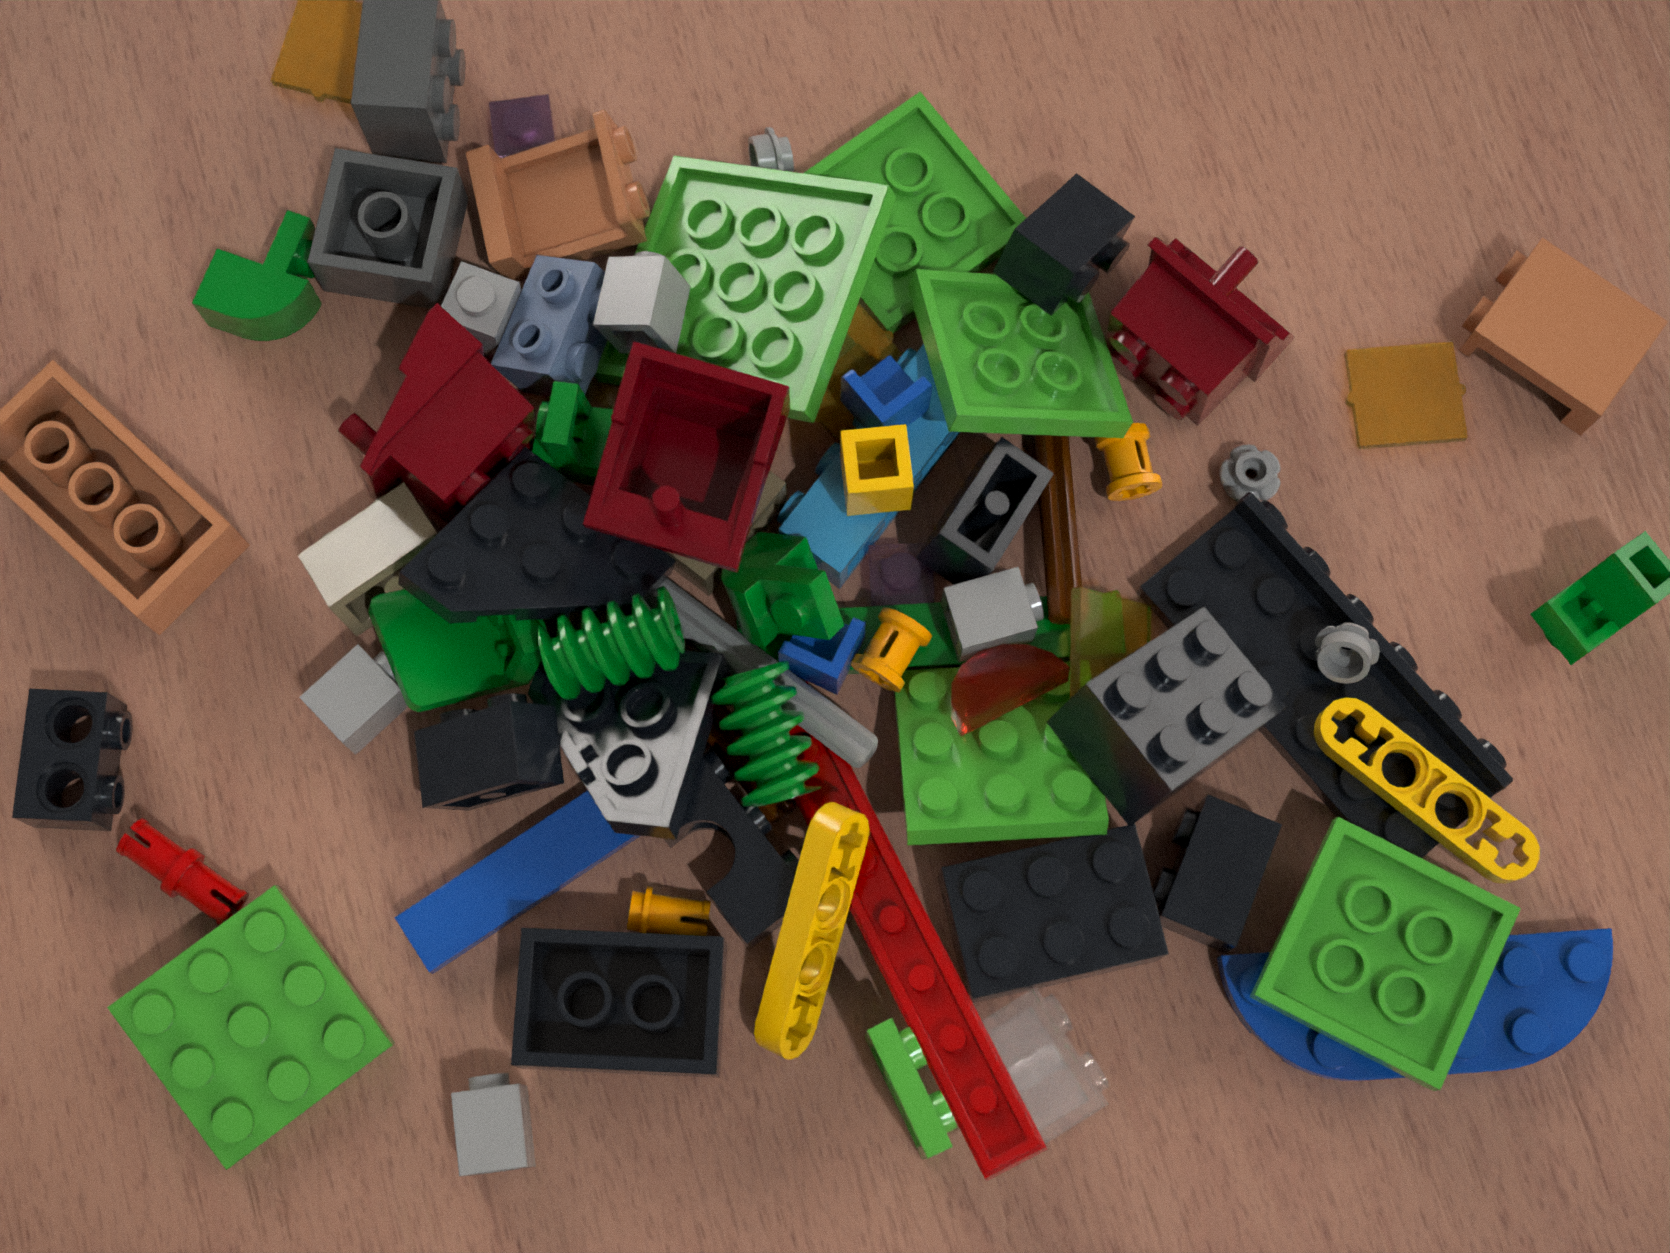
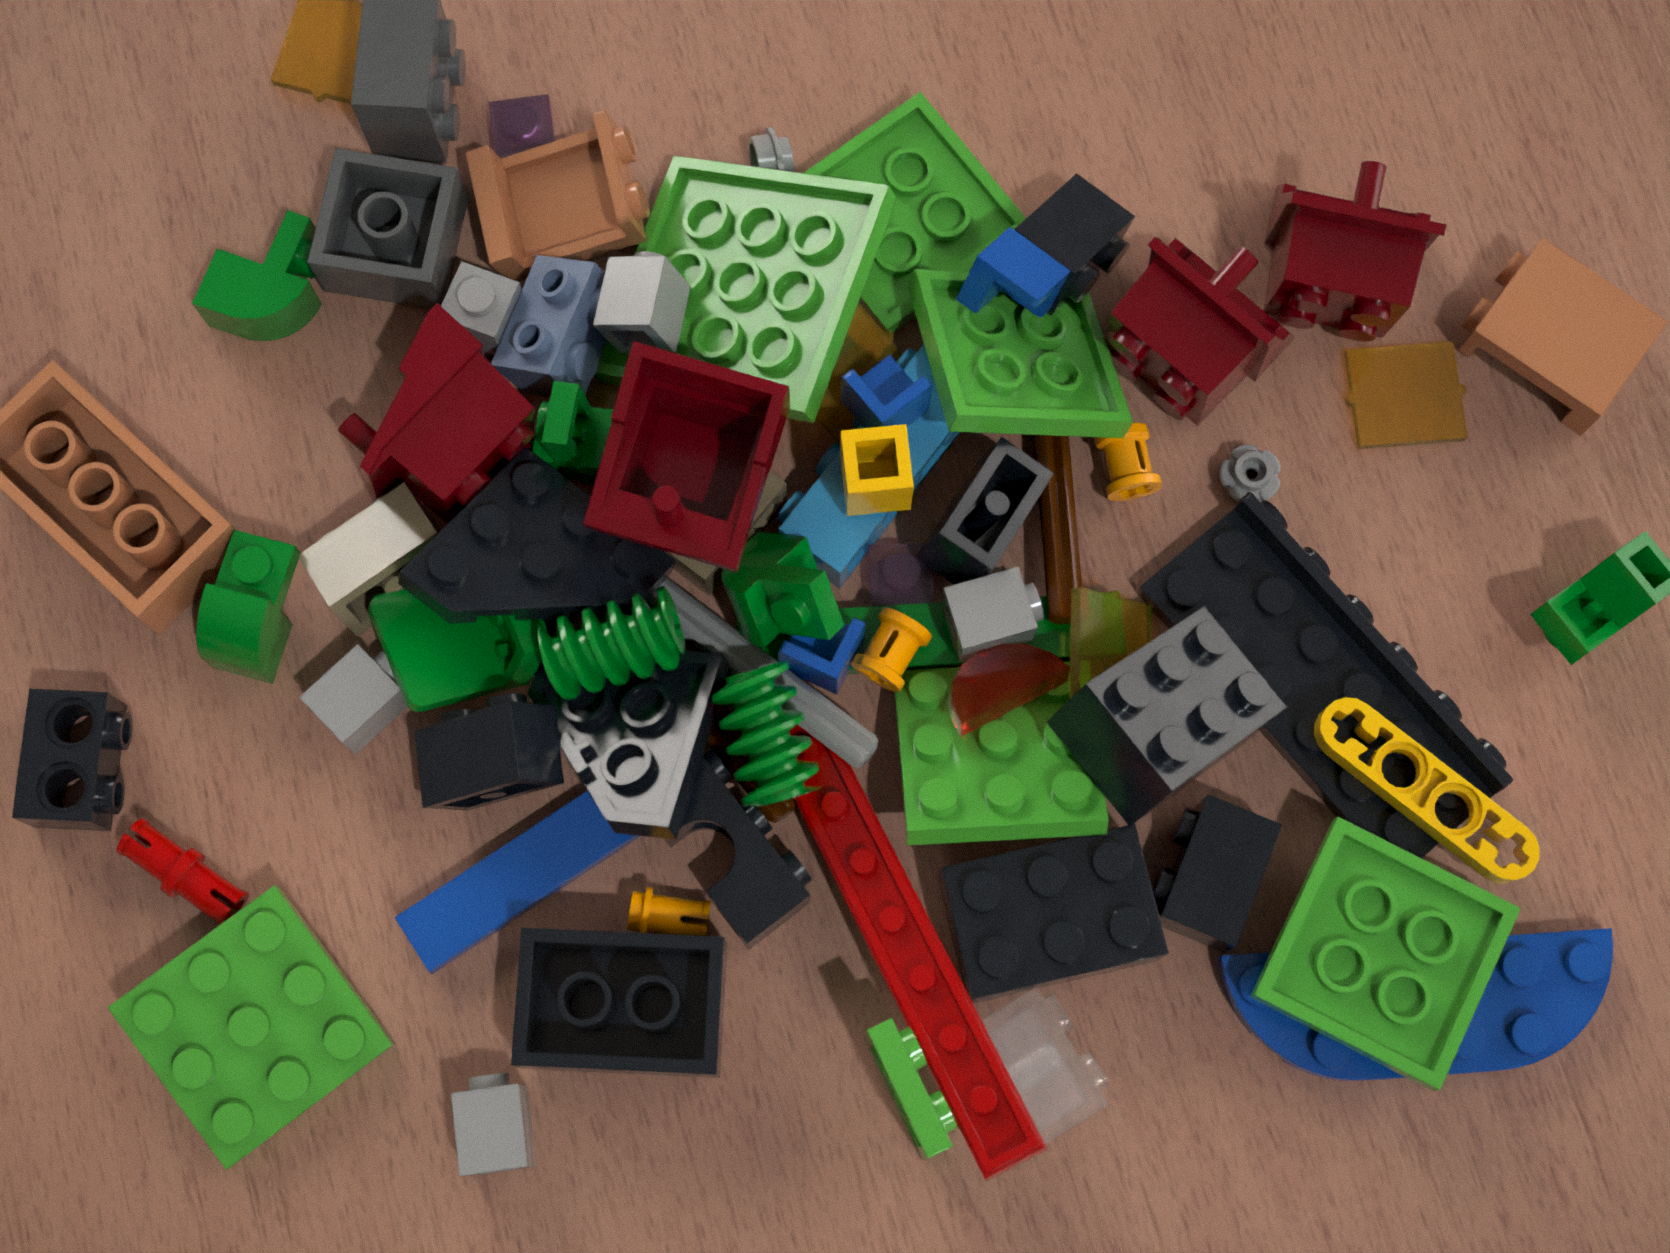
yellow beam [754,802,869,1060] -> none
light grey plate [1315,623,1380,684] -> none
none -> green brick [196,530,301,684]
none -> blue panel [956,227,1070,317]
none -> dark red piece [1263,161,1447,342]

